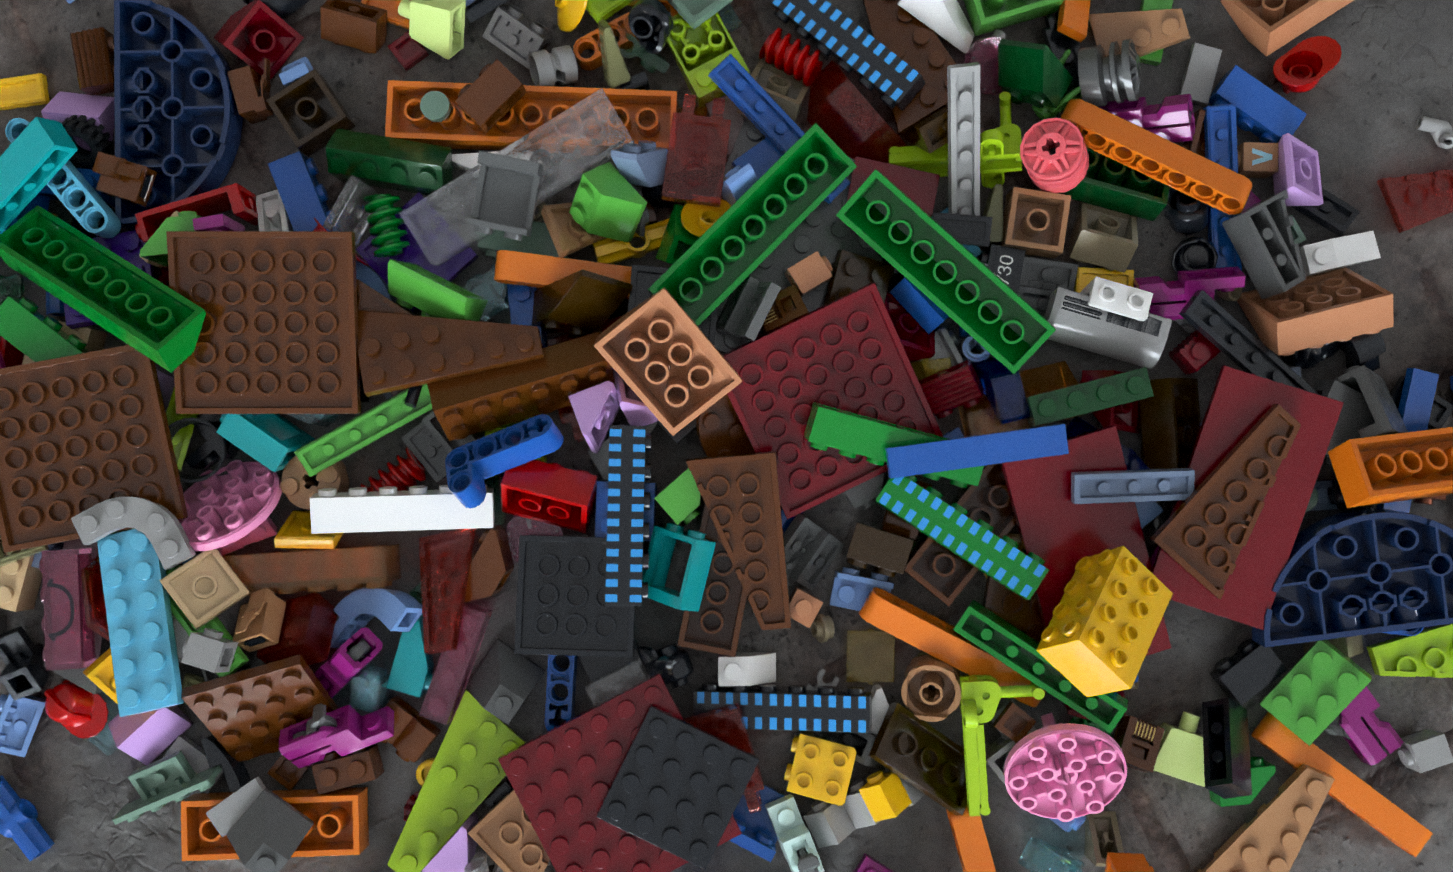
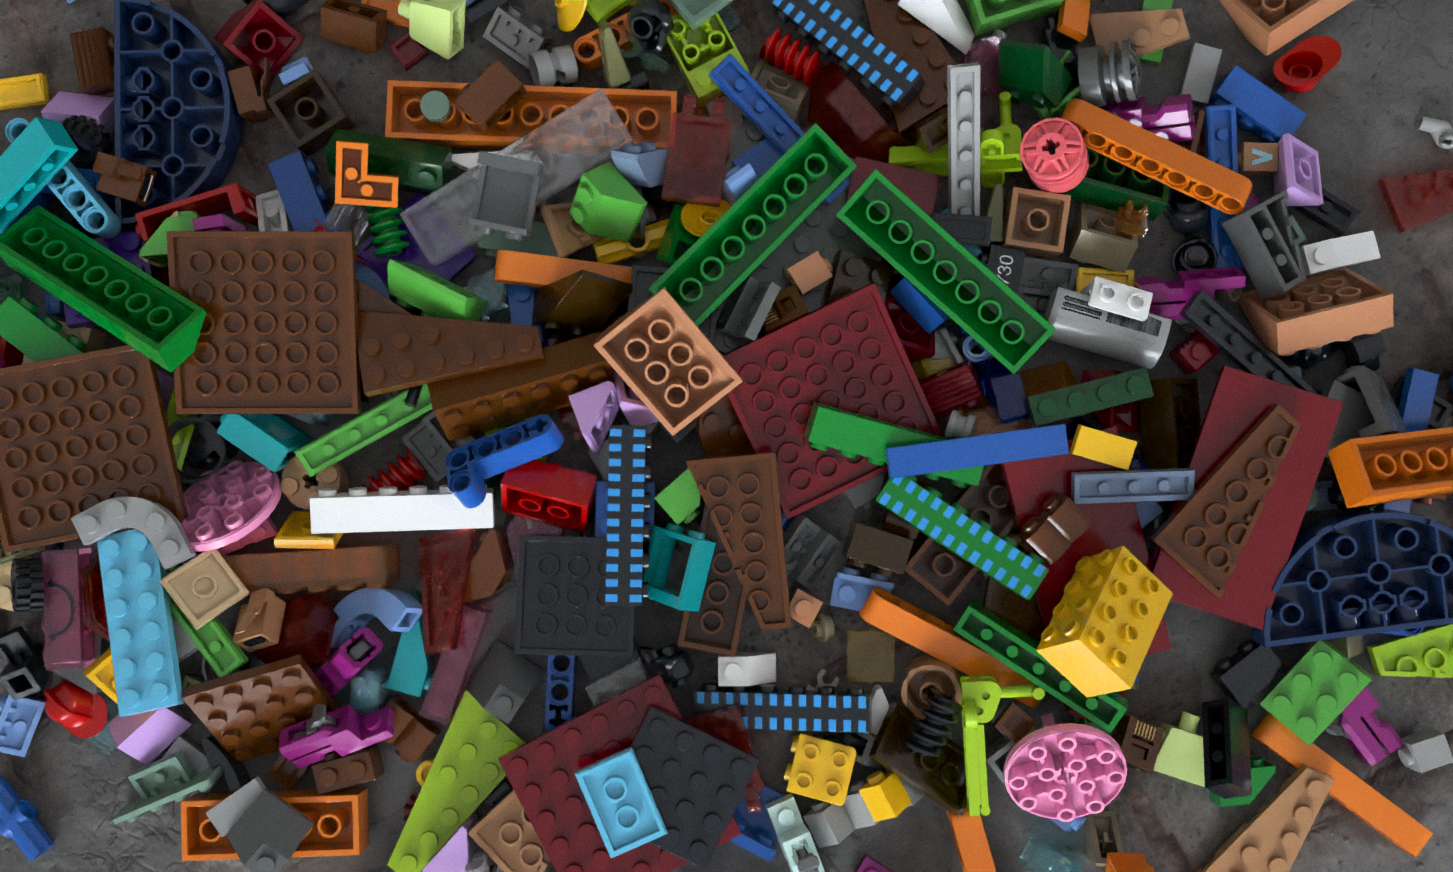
light grey brick [181,628,239,673] -> none
none -> black tyre [11,558,44,613]
none -> orange brick [335,140,399,208]
none -> medium azure tile [575,746,668,858]
none -> black piece [903,688,963,757]
none -> light grey wheel [944,409,976,439]
none -> reddish brown brick [1019,493,1092,565]
none -> yellow tile [1069,424,1137,470]
none -> clear orange tile [1114,200,1149,238]

